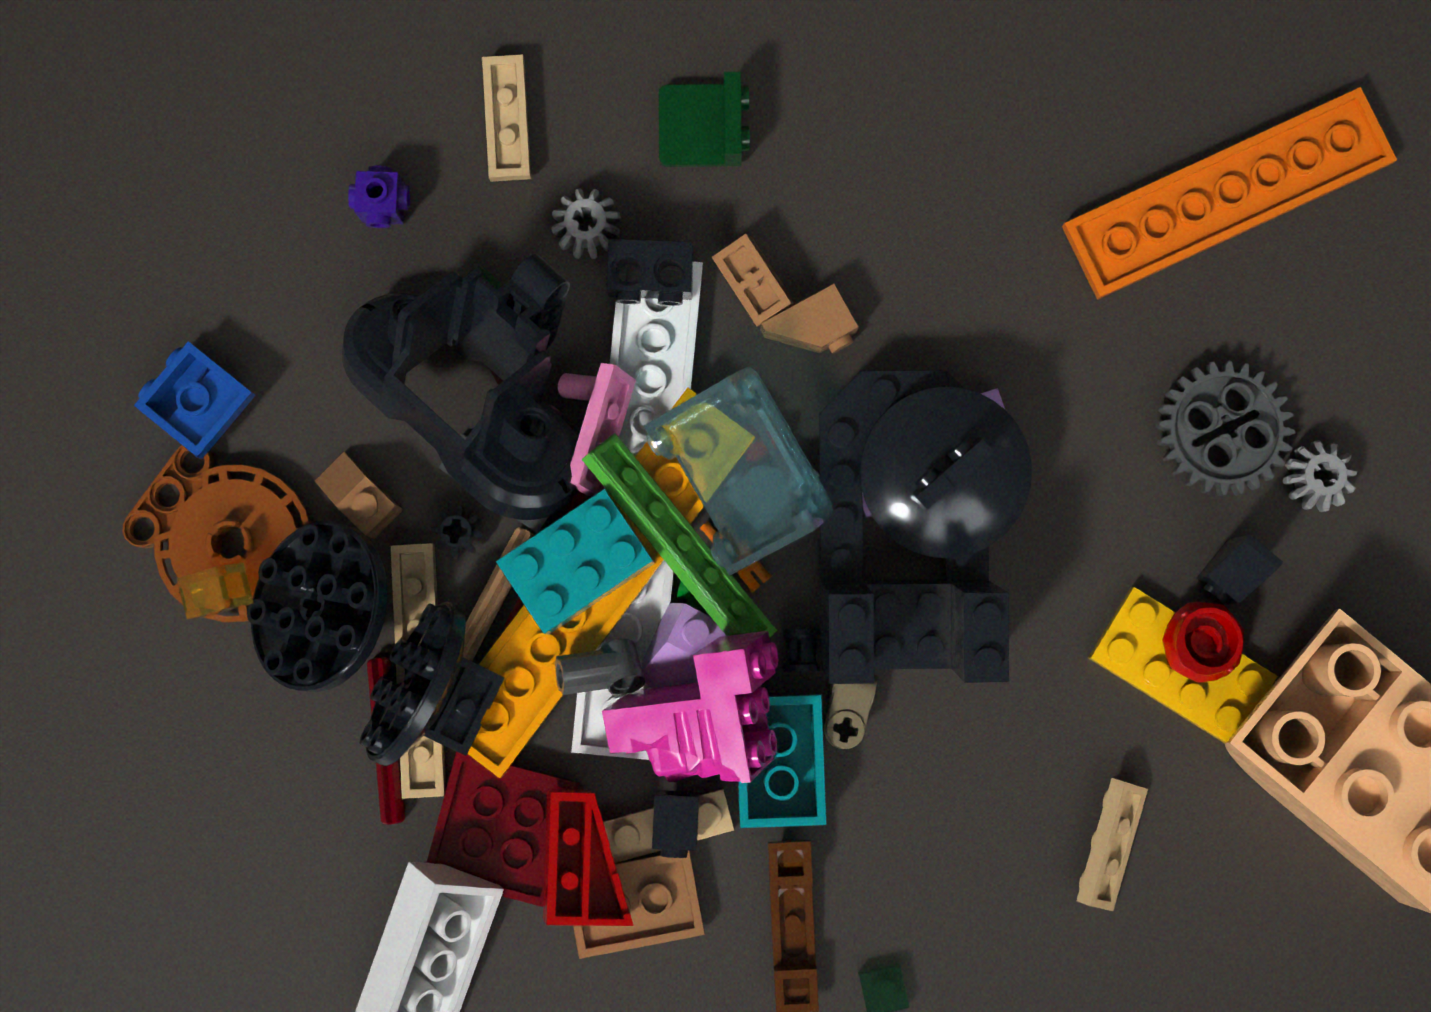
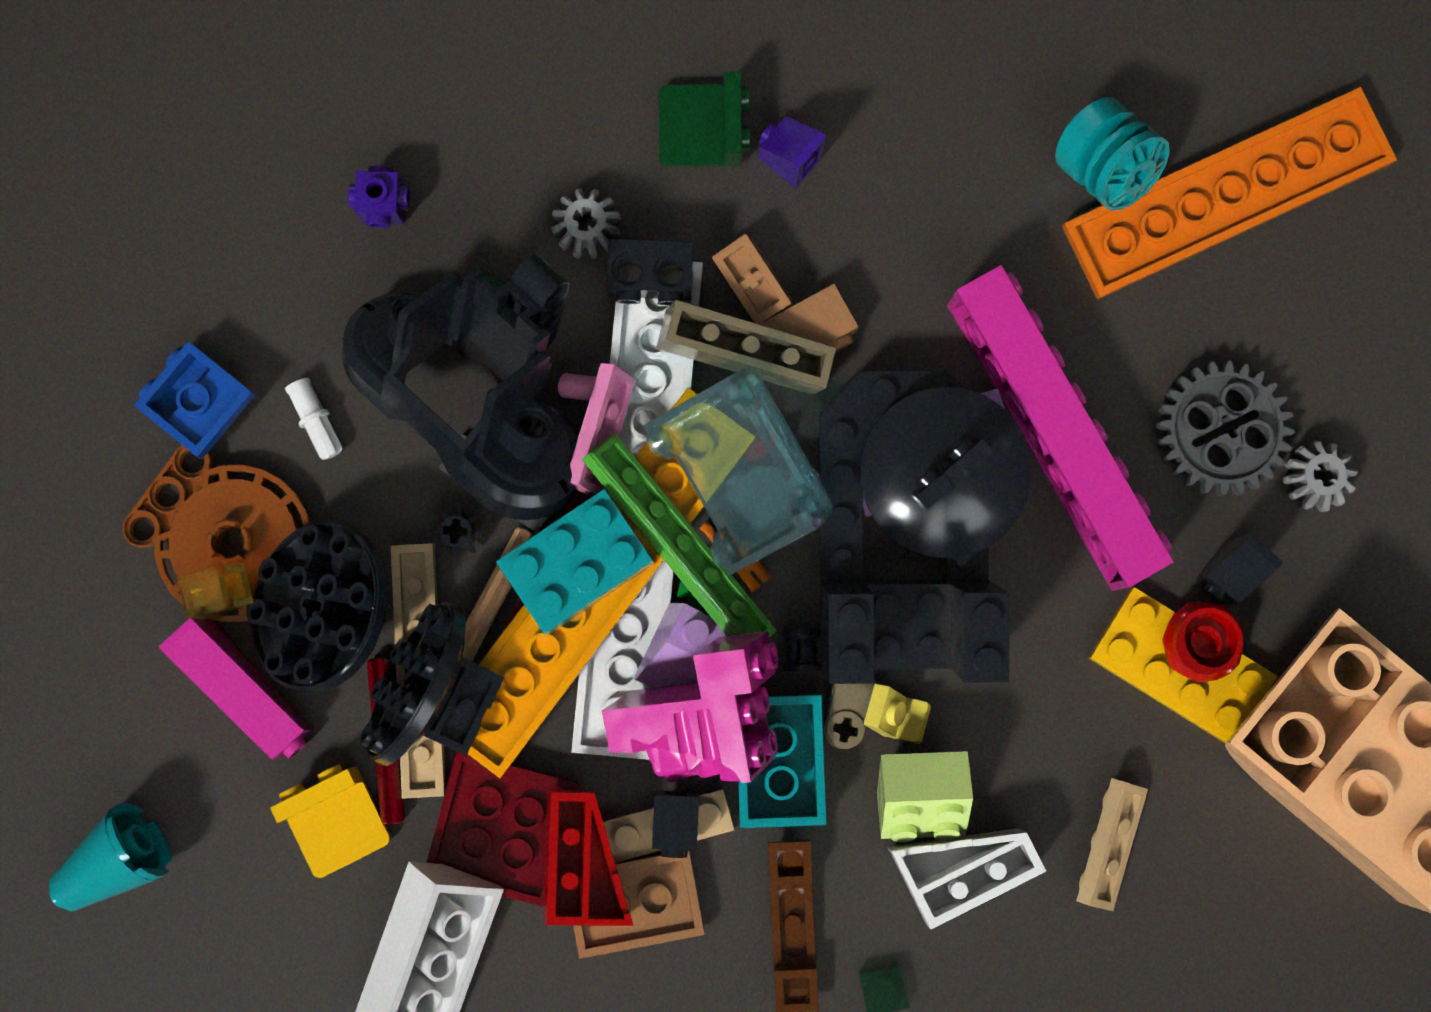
medium nougat slope [315,452,404,539] -> none
tan plate [482,54,531,182] -> none
dark grey piece [555,639,645,695] -> none
none -> teal cone [49,802,172,911]
none -> dark pink slope [158,617,312,760]
none -> yellow bracket [270,764,391,878]
none -> white axle [285,378,343,460]
none -> dark tan brick [656,300,836,395]
none -> dark purple slope [758,116,826,189]
none -> light yellow bracket [864,684,931,744]
none -> yellowish green brick [877,751,973,842]
none -> white wedge [887,828,1046,929]
none -> dark pink brick [947,265,1174,591]
none -> teal wheel [1055,97,1170,211]

